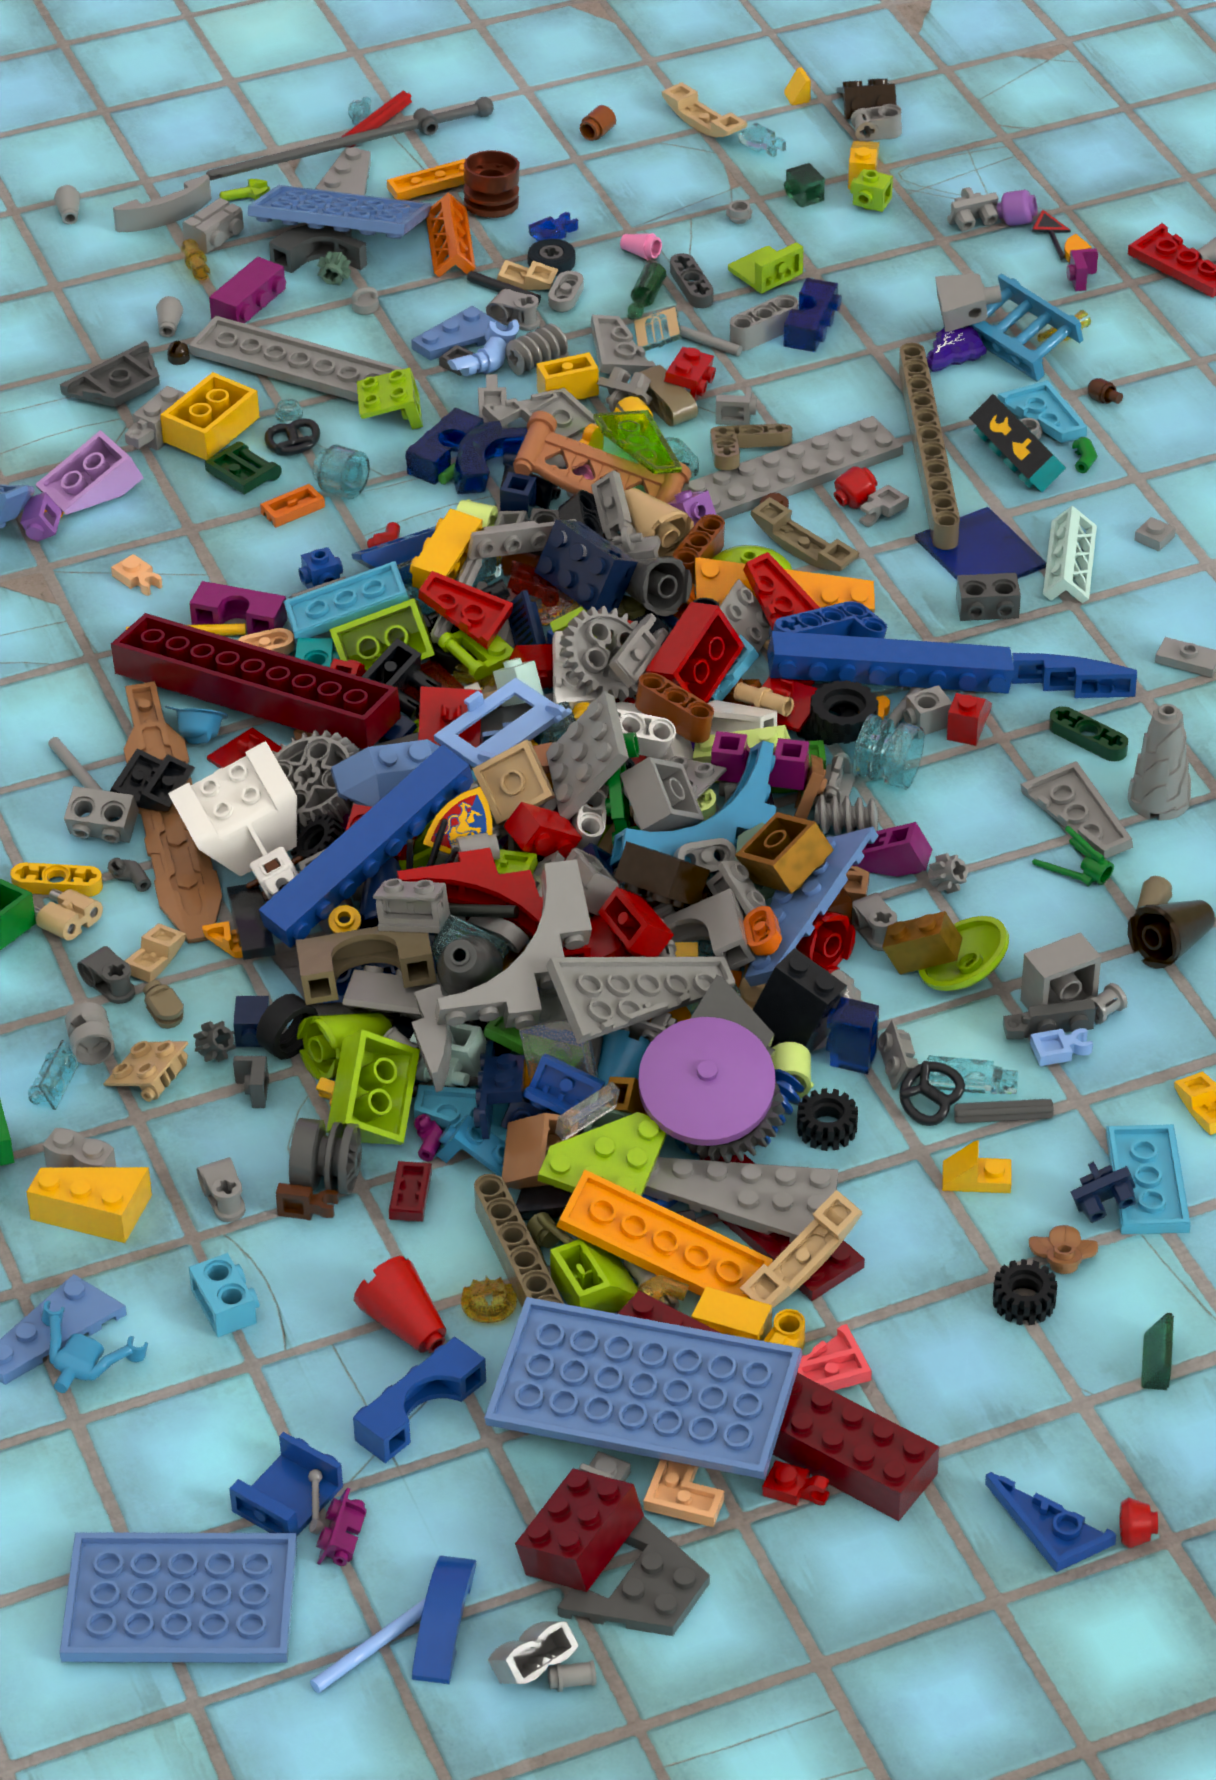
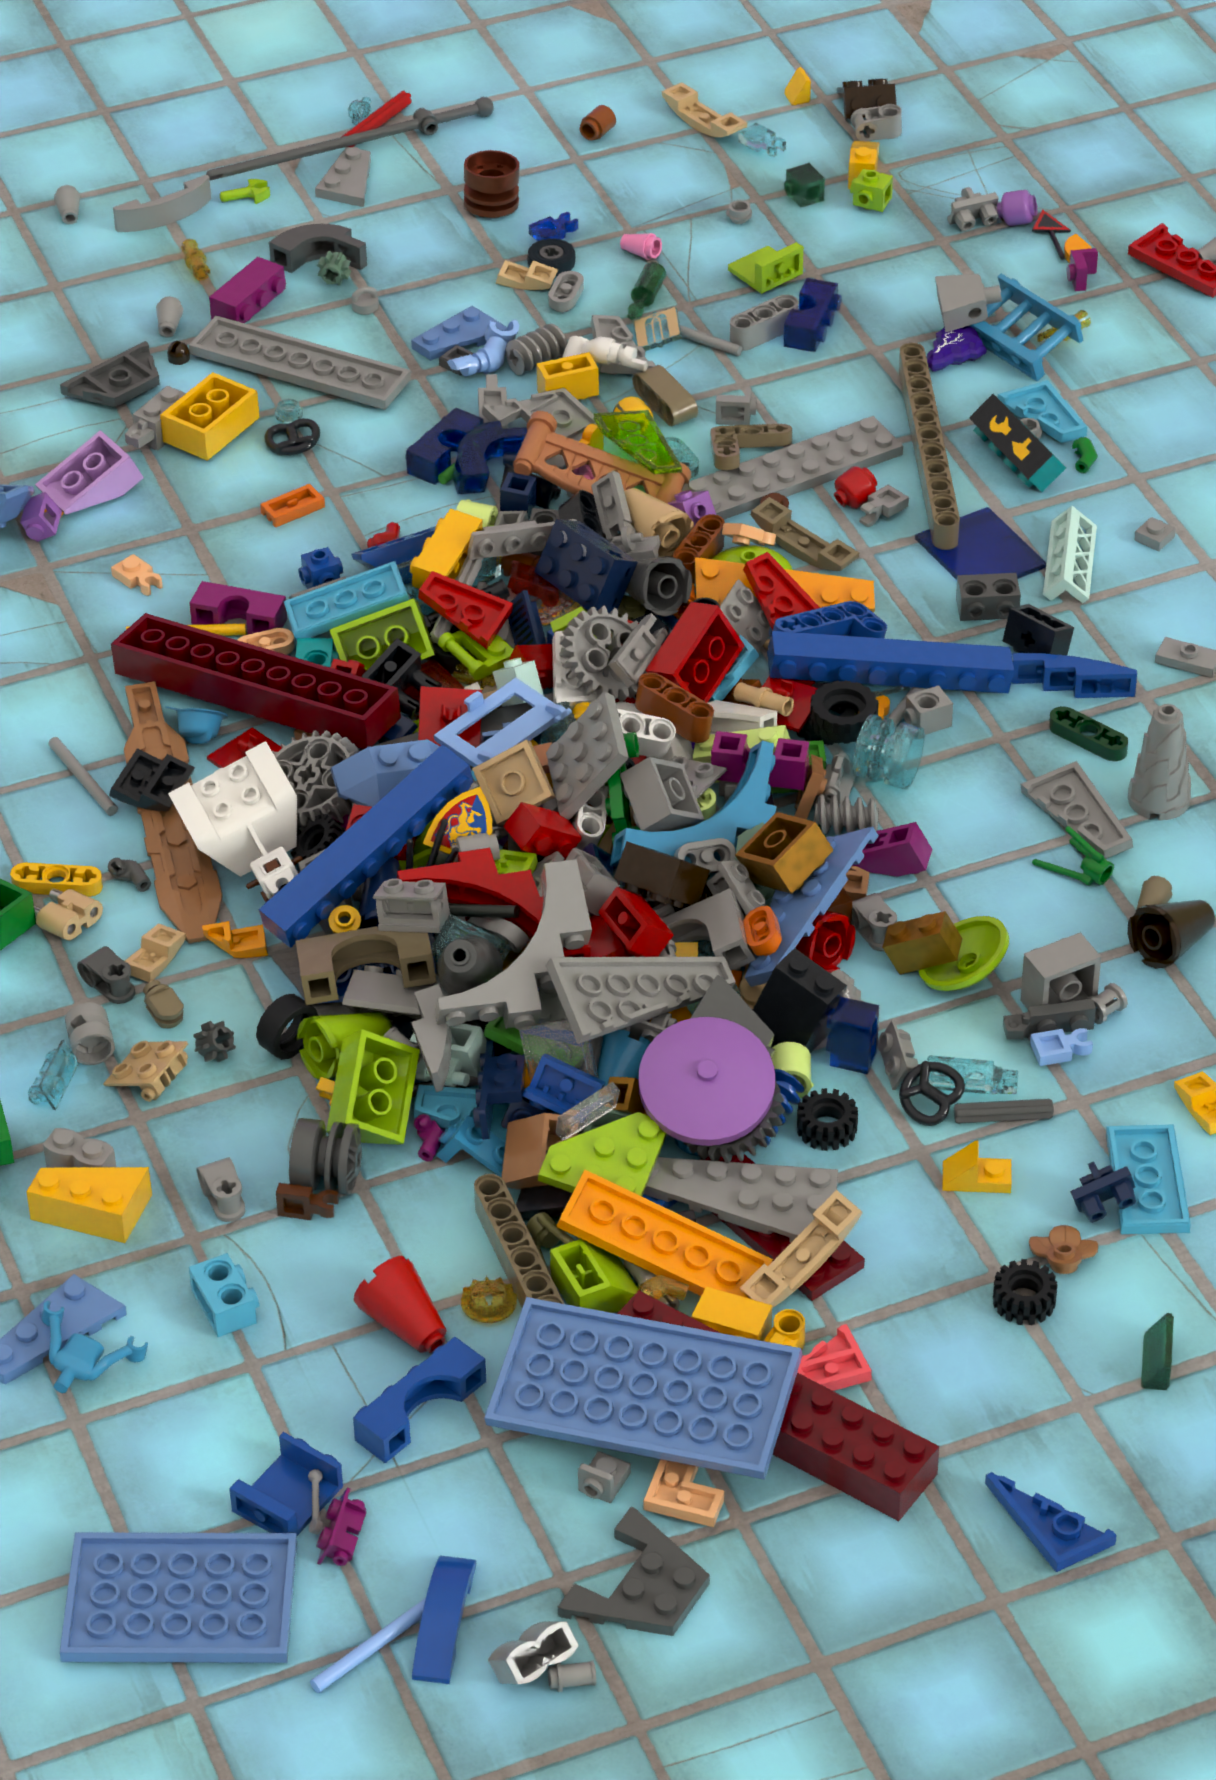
light grey brick [64,786,139,843] -> none
light grey brick [182,198,244,254] -> none
dark green plate [205,441,282,494] -> none
black slope [227,884,276,960] -> none
dark blue brick [233,996,270,1047] -> none
dark grey bracket [233,1056,269,1108] -> none
medium blue plate [248,185,432,238] -> none
clear light blue piece [313,444,370,499] -> none
lime bracket [357,367,423,430] -> none
light orange plate [387,158,466,201] -> none
dark red plate [389,1161,432,1222] -> none
orange fence [426,192,476,277] -> none
black bar [467,271,541,303] -> none
light grey piece [486,289,540,331] -> none
dark red brick [515,1468,644,1592] -> none
light grey hips [597,367,652,413] -> none
red bracket [664,347,716,402] -> none
dark grey beam [670,253,714,308] -> none
red plate [762,1460,830,1506] -> none
light grey gear [928,853,968,894] -> none
red slope [947,693,992,746] -> none
reddish brown cylinder [1087,378,1123,404] -> none
red cone [1119,1497,1158,1548] -> none
none -> white piece [562,336,648,371]
none -> light nougat plate [722,523,776,546]
none -> black brick [1002,604,1074,656]

